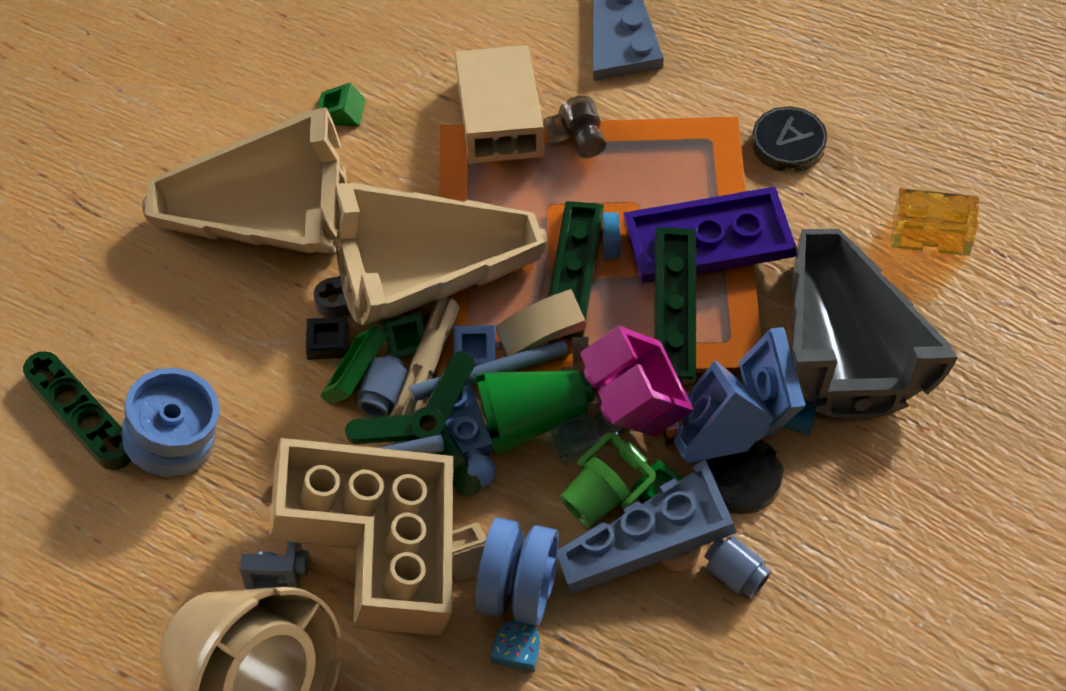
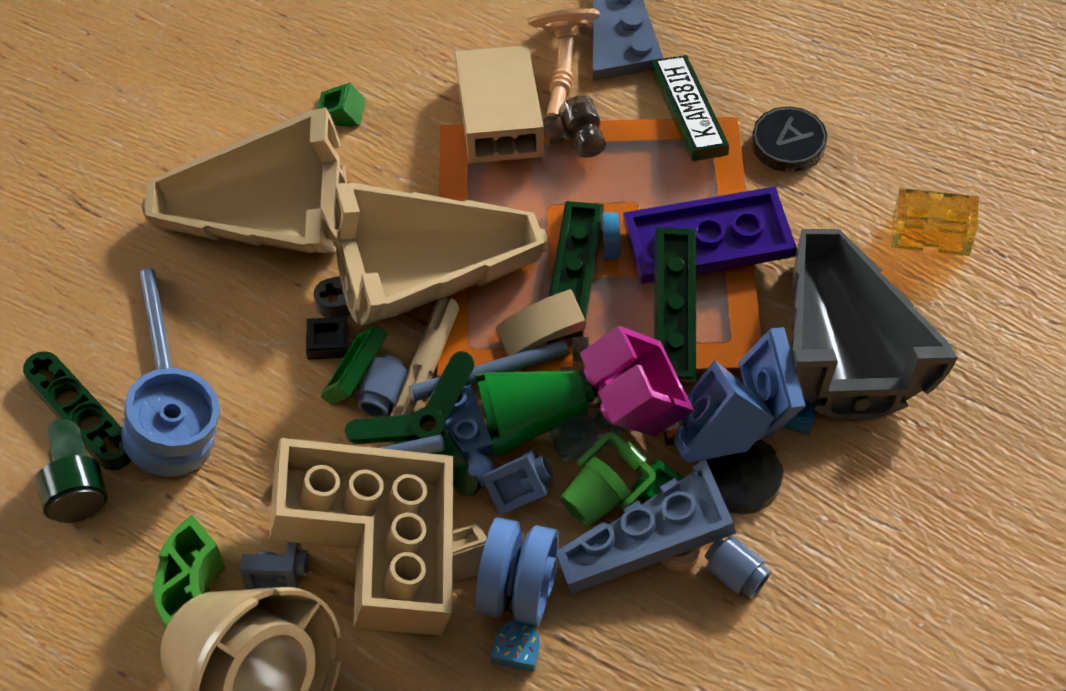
green slope [381,312,425,359] -> none
medium blue slope [454,325,495,366] -> none
none -> dark green piece [36,419,108,523]
none -> sand blue bar [139,268,173,370]
none -> bright green brick [153,515,225,629]
none -> sand blue bracket [481,448,553,516]
none -> light nougat dish [528,9,600,124]
none -> tile [651,55,729,161]

